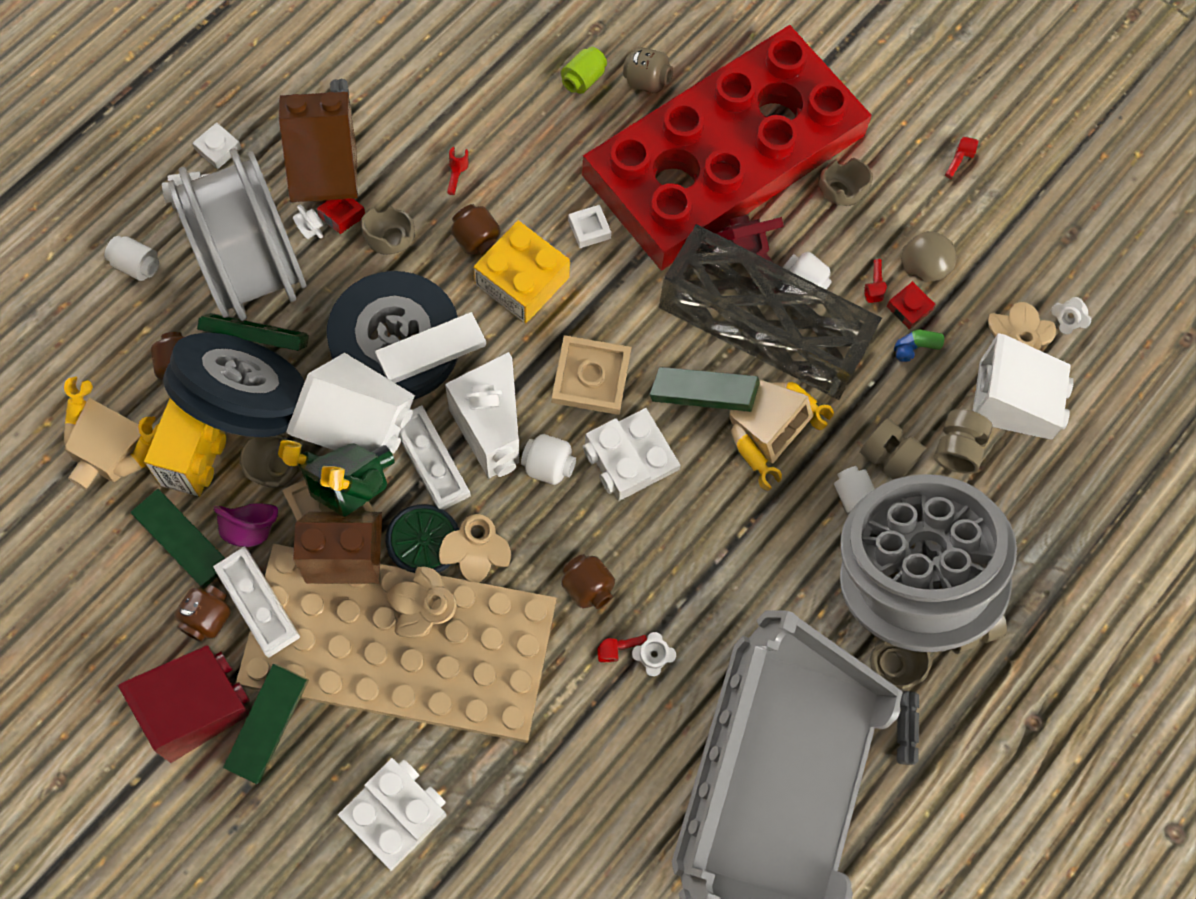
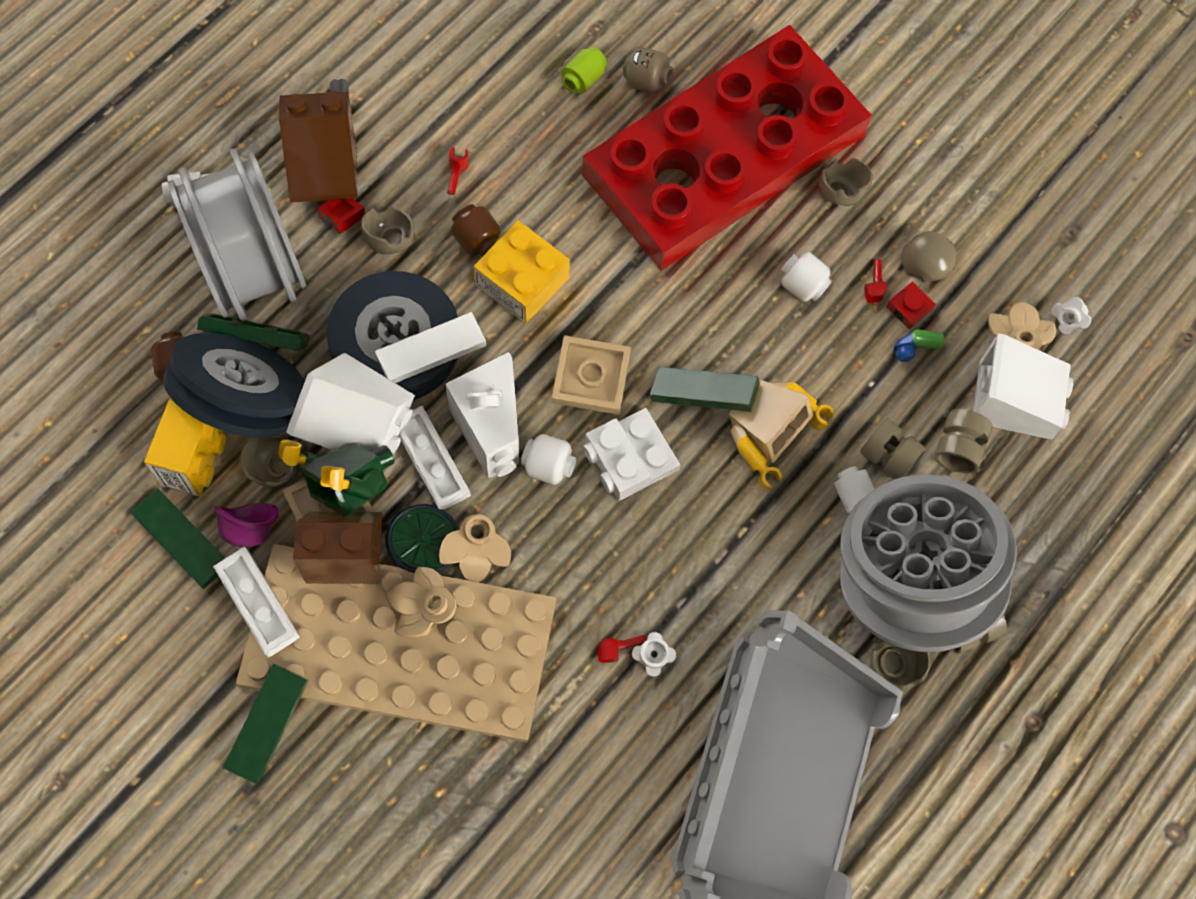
tan torso [64,376,159,490] -> none
white brick [104,236,159,281] -> none
dark red slope [117,645,251,763] -> none
reddish brown head [175,585,231,642] -> none
white plate [192,122,242,170] -> none
white plate [293,204,324,239] -> none
white plate [338,758,446,871] -> none
reddish brown head [561,554,615,609] -> none
white plate [568,205,611,248] -> none
clear smoke piece [659,224,882,400] -> none
dark red piece [706,215,784,288] -> none
dark grey axle [897,691,919,765] -> none
red hand [945,137,979,179] -> none

